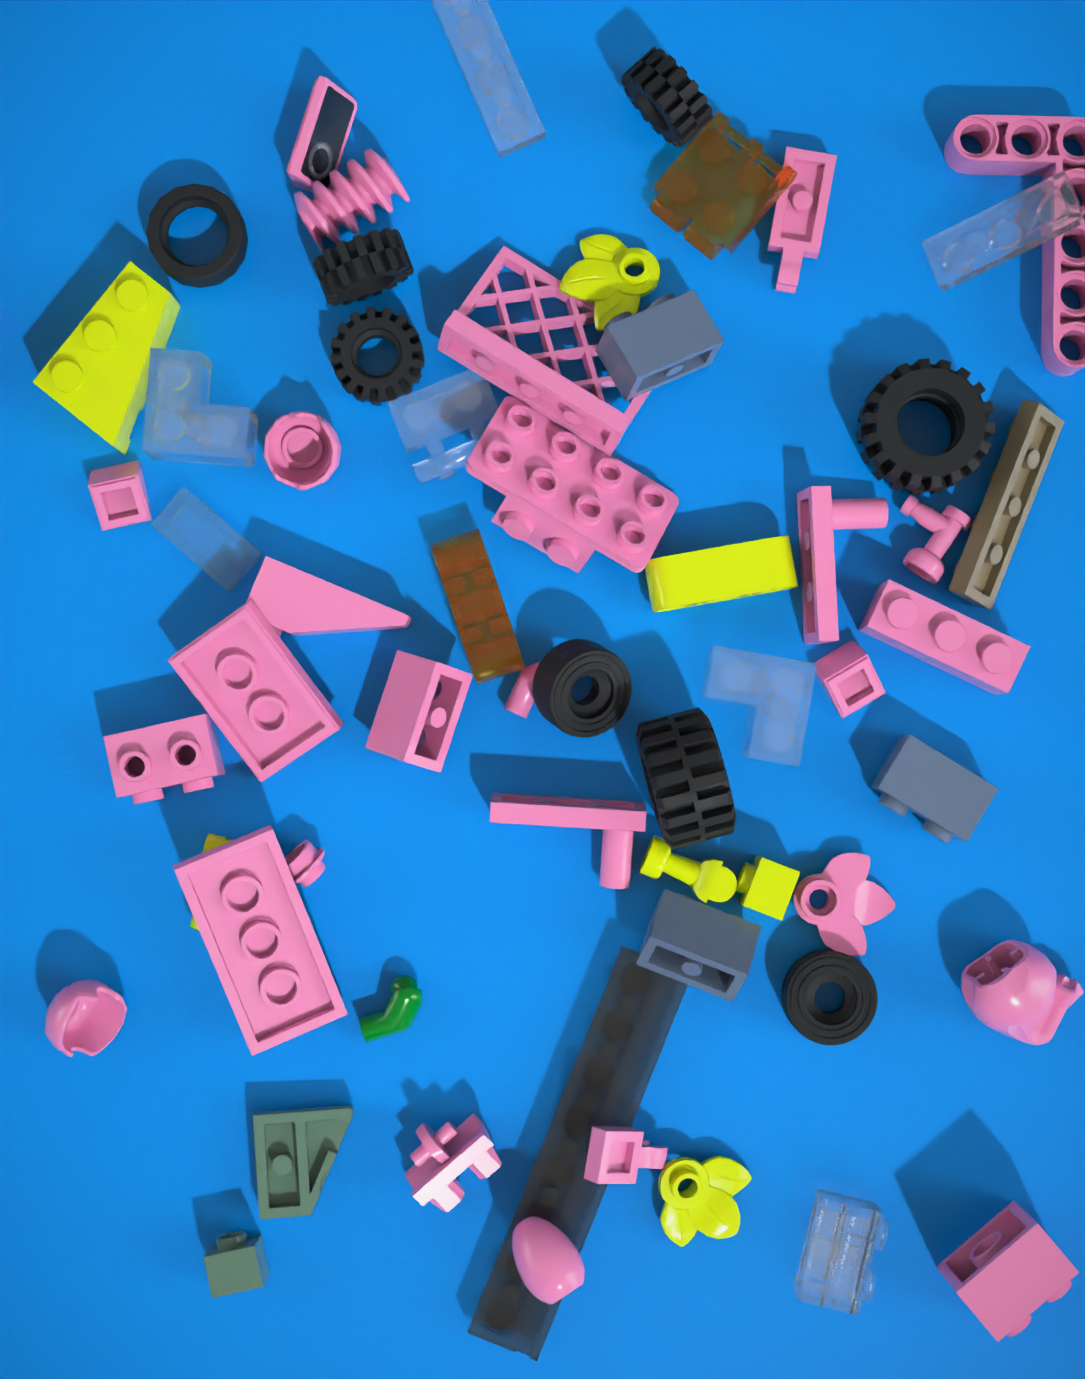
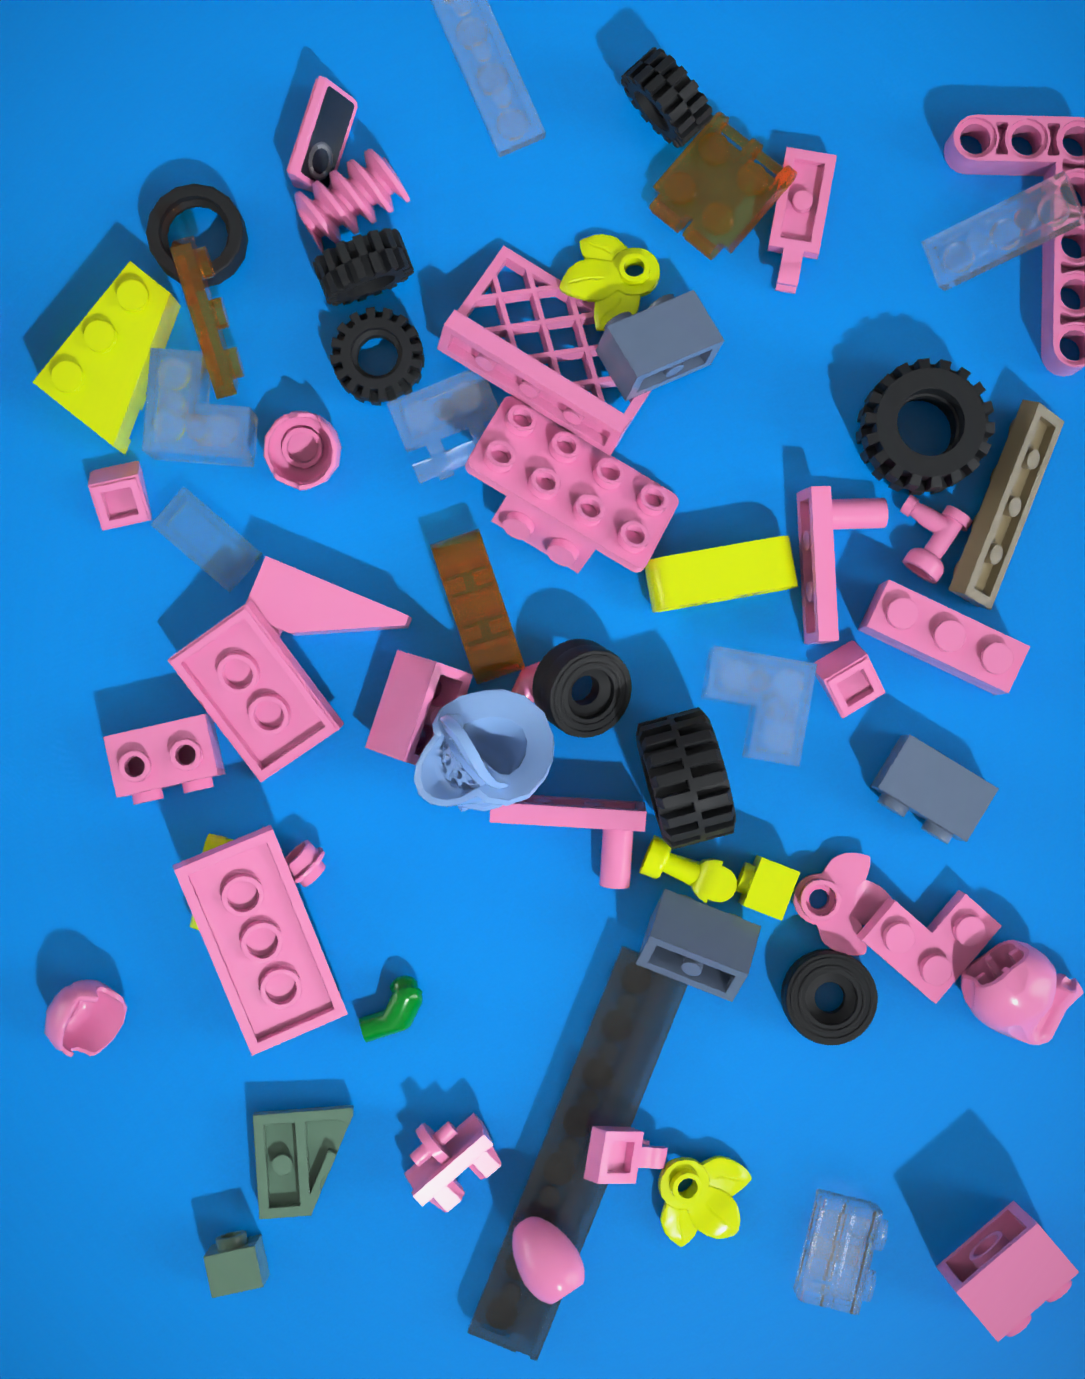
none -> clear orange plate [170,235,245,399]
none -> light blue helmet [414,689,555,812]
none -> bright pink plate [856,890,1002,1004]

